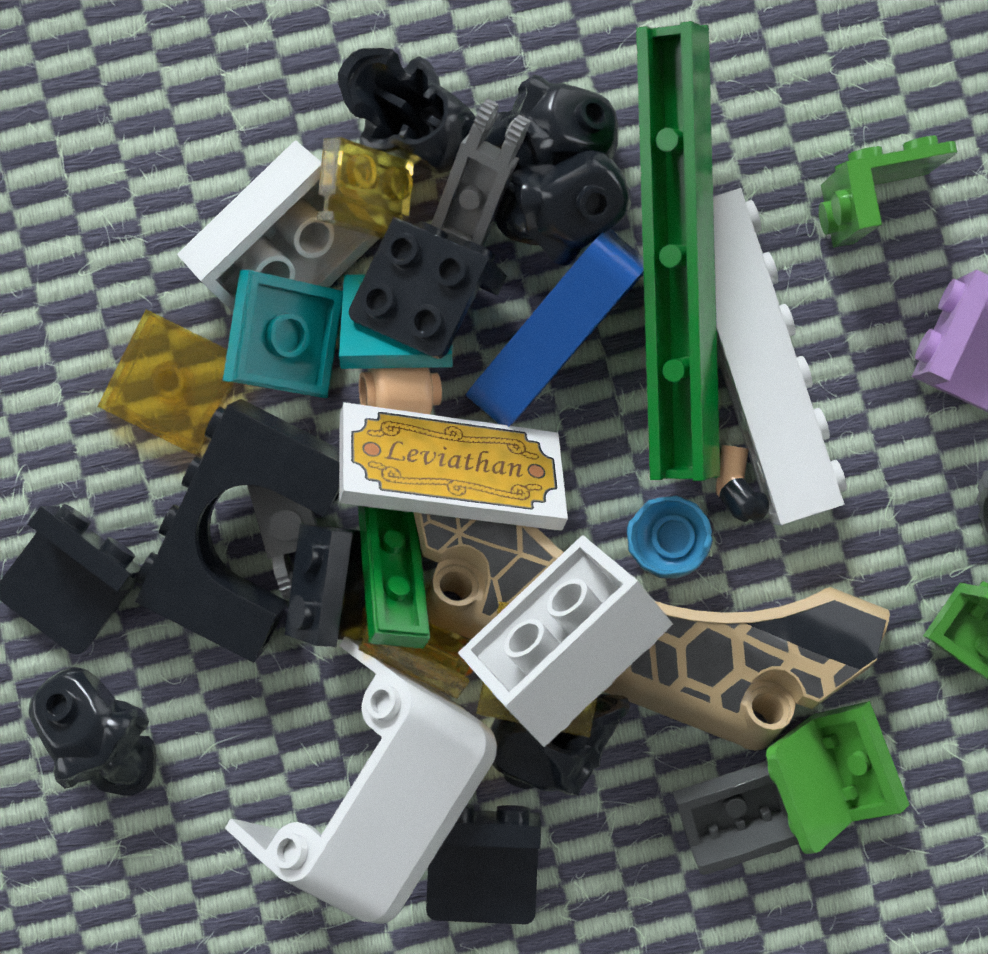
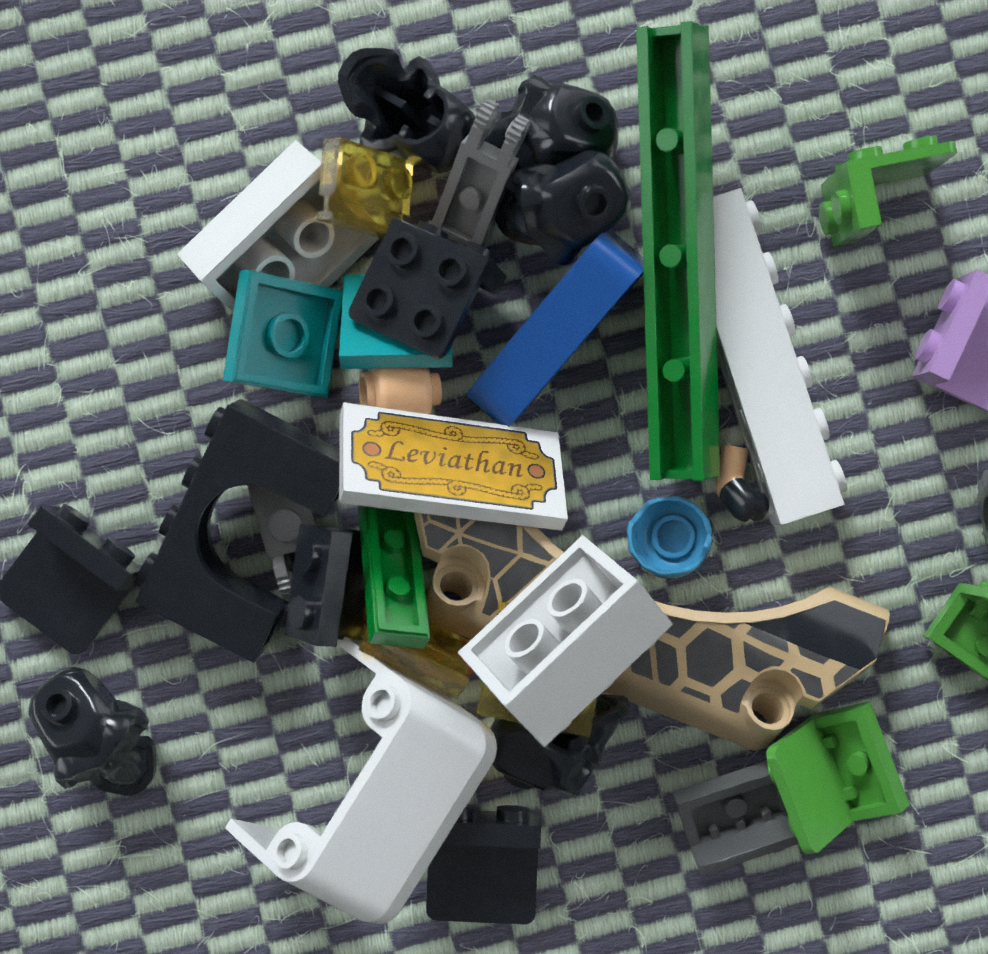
clear yellow plate [97,309,234,455] -> none

